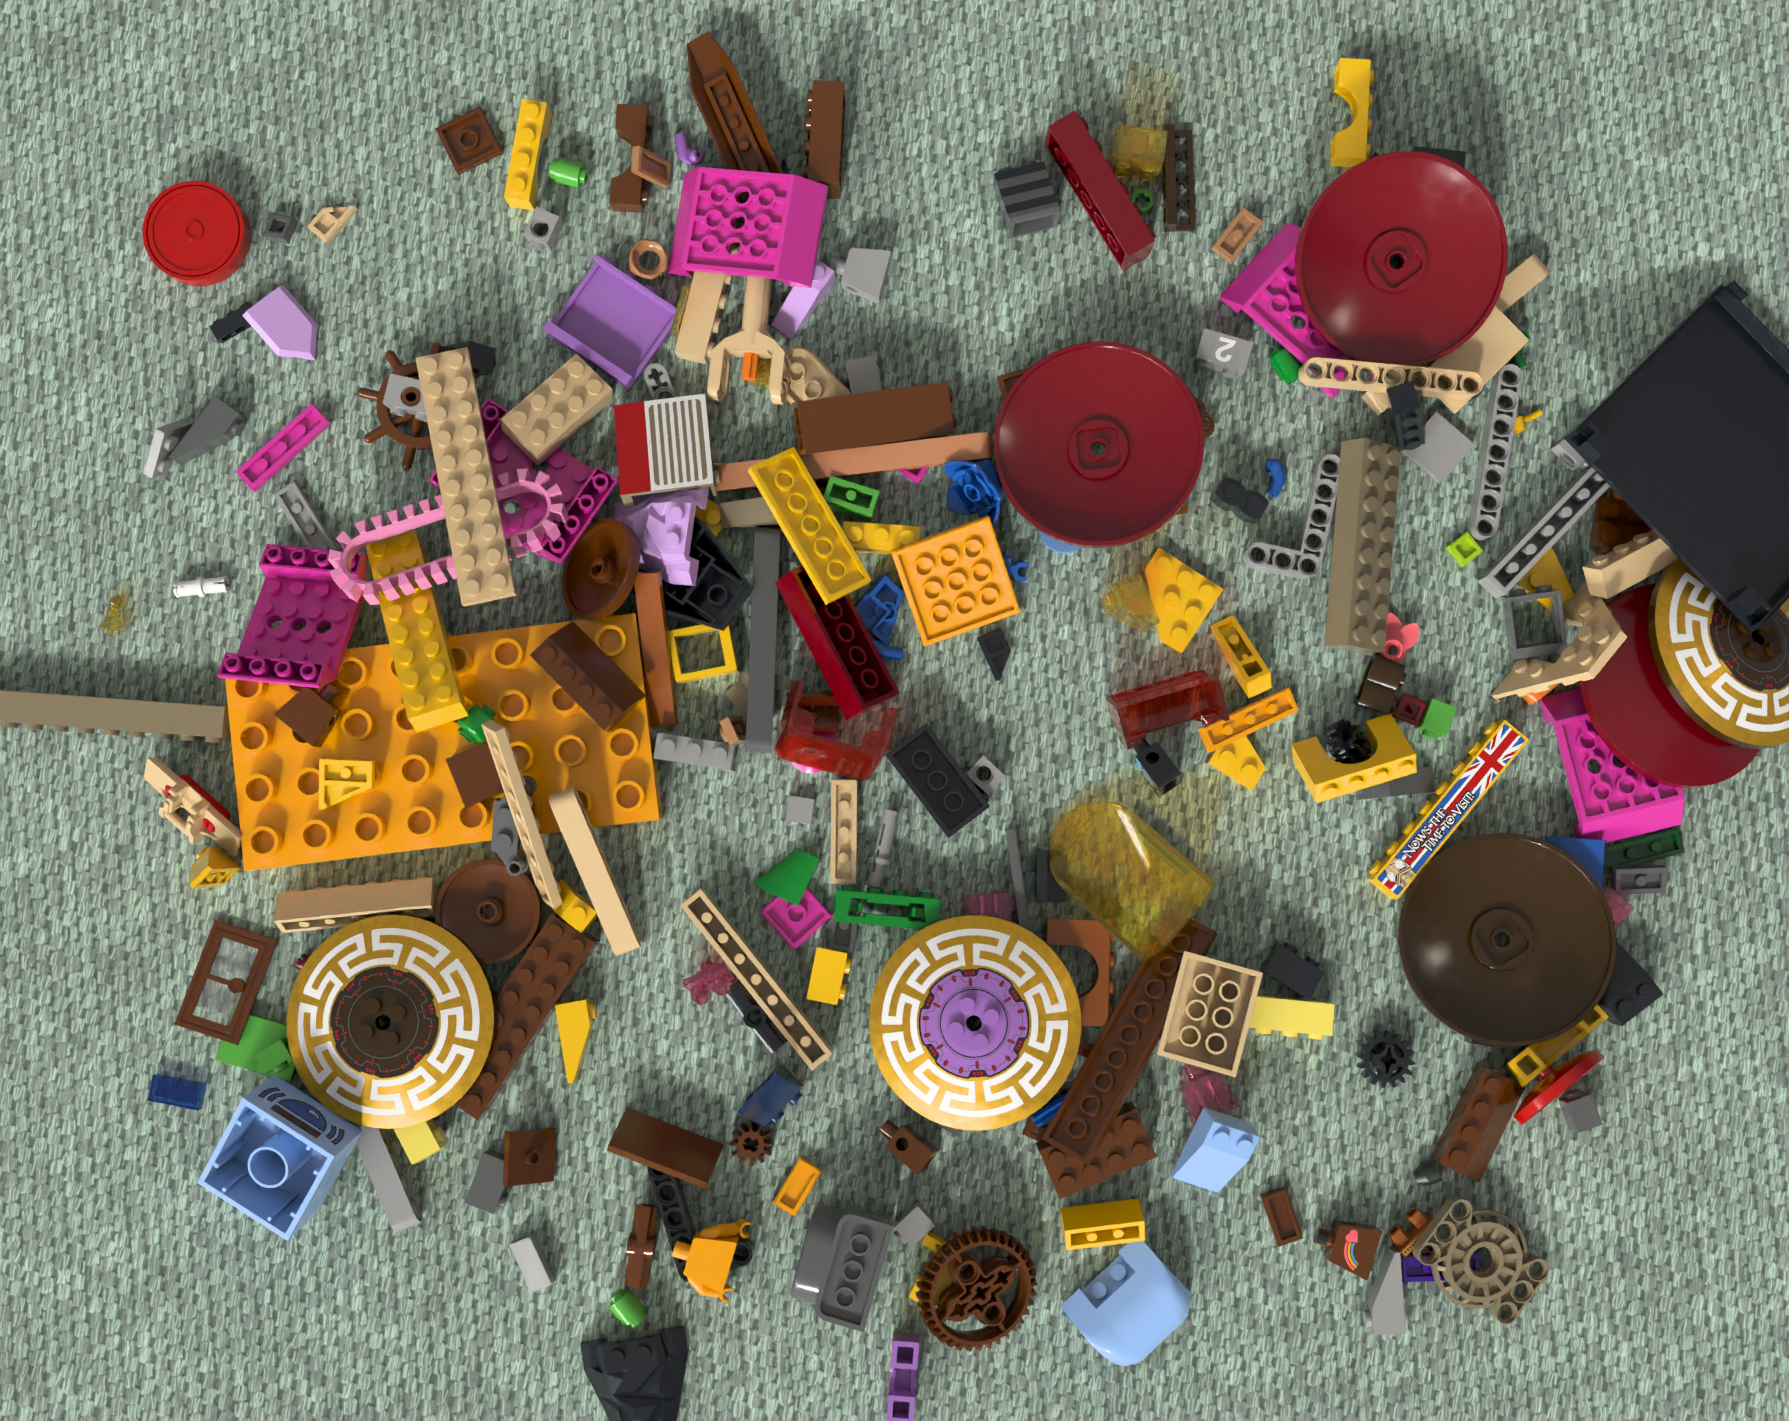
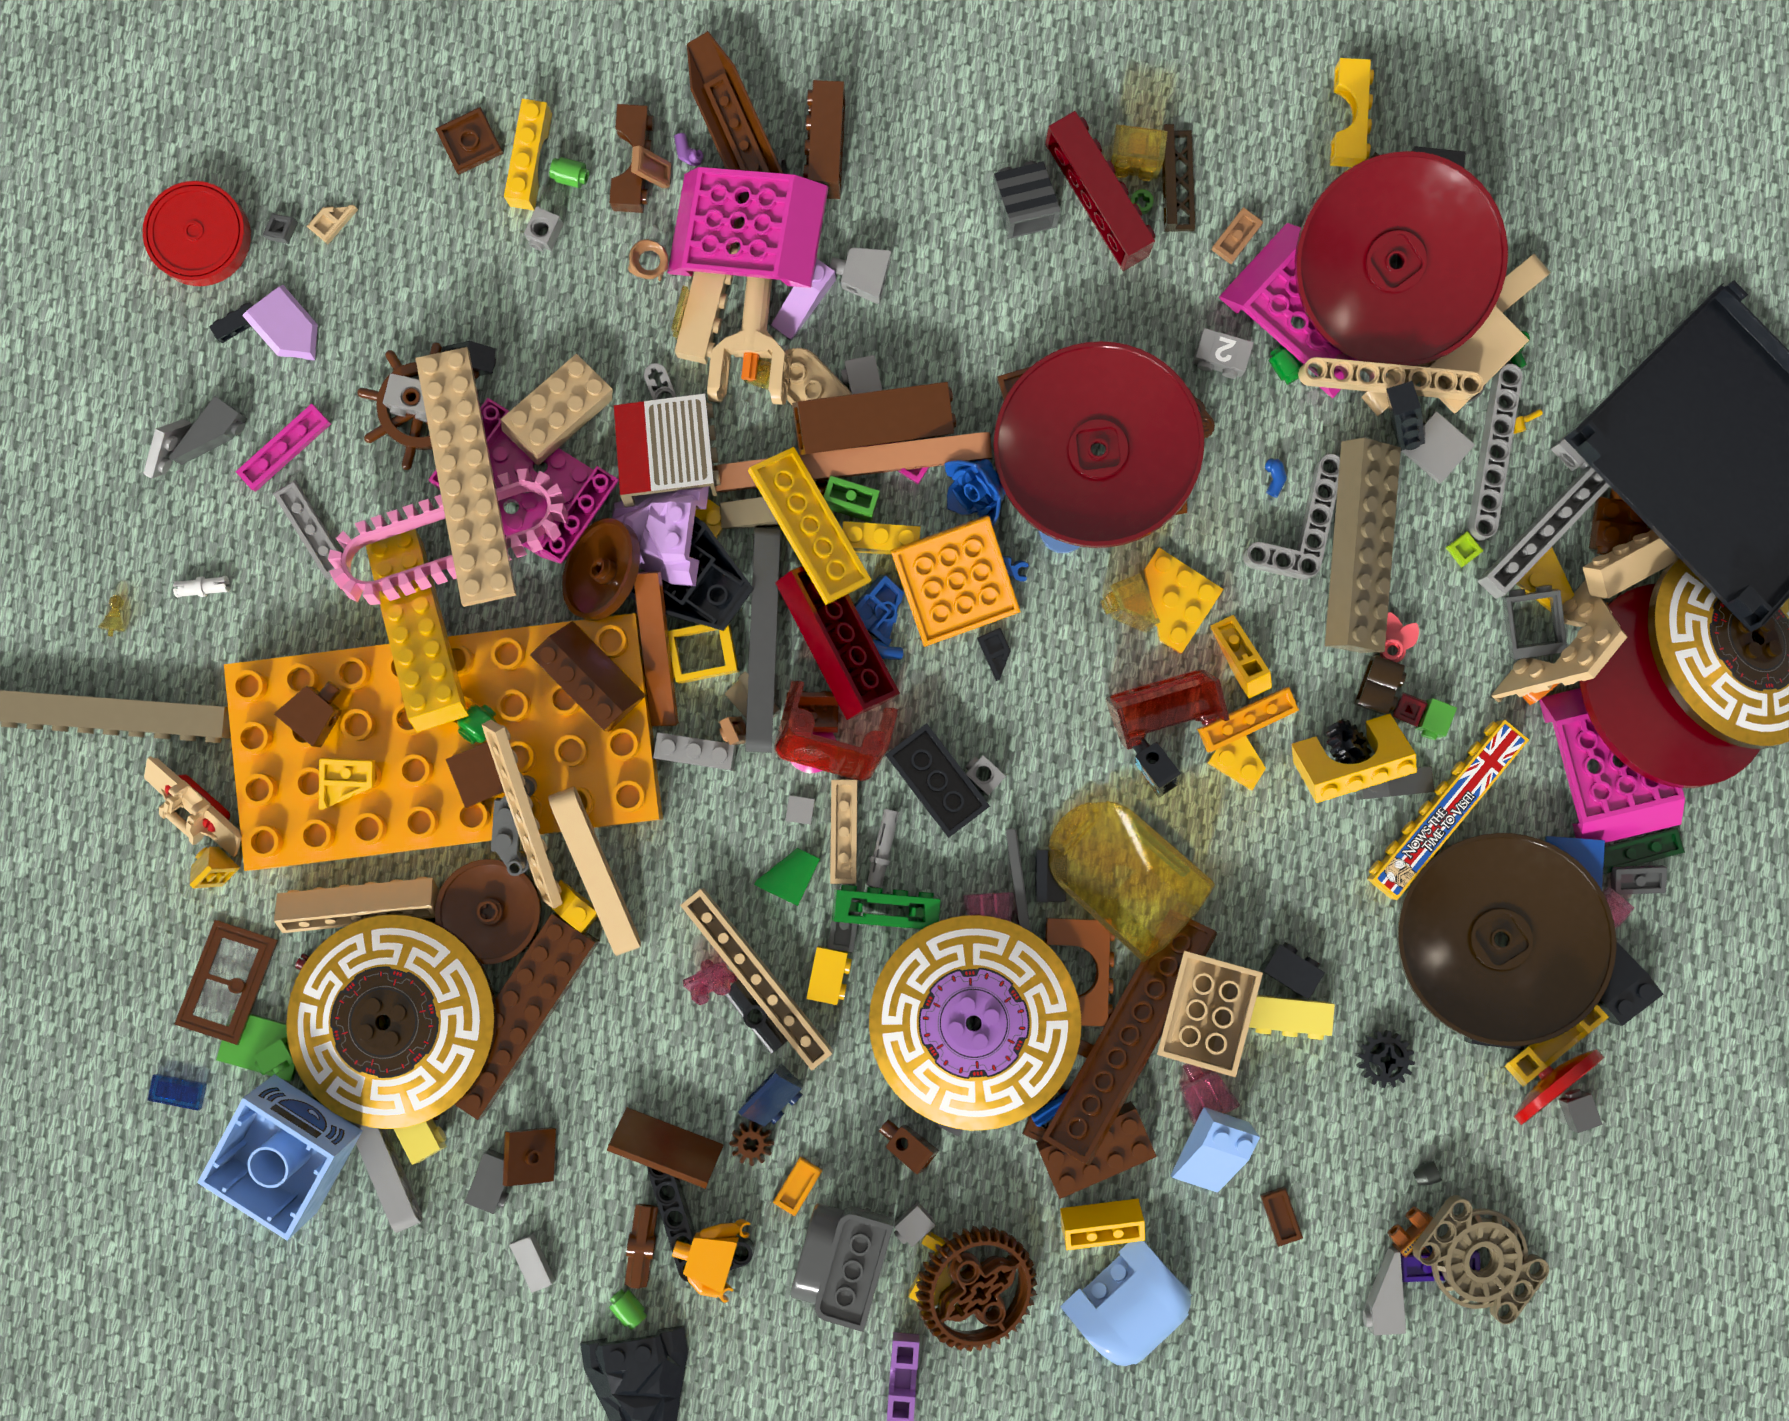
dark pink slope [217,544,366,688] -> none
medium lavender panel [543,254,682,390] -> none
yellow slope [555,998,597,1084] -> none
dark pink tile [760,887,832,950] -> none
black brick [1210,477,1269,524] -> none
reddish brown torso [1313,1220,1382,1280] -> none
reddish brown slope [1431,1063,1525,1182] -> none

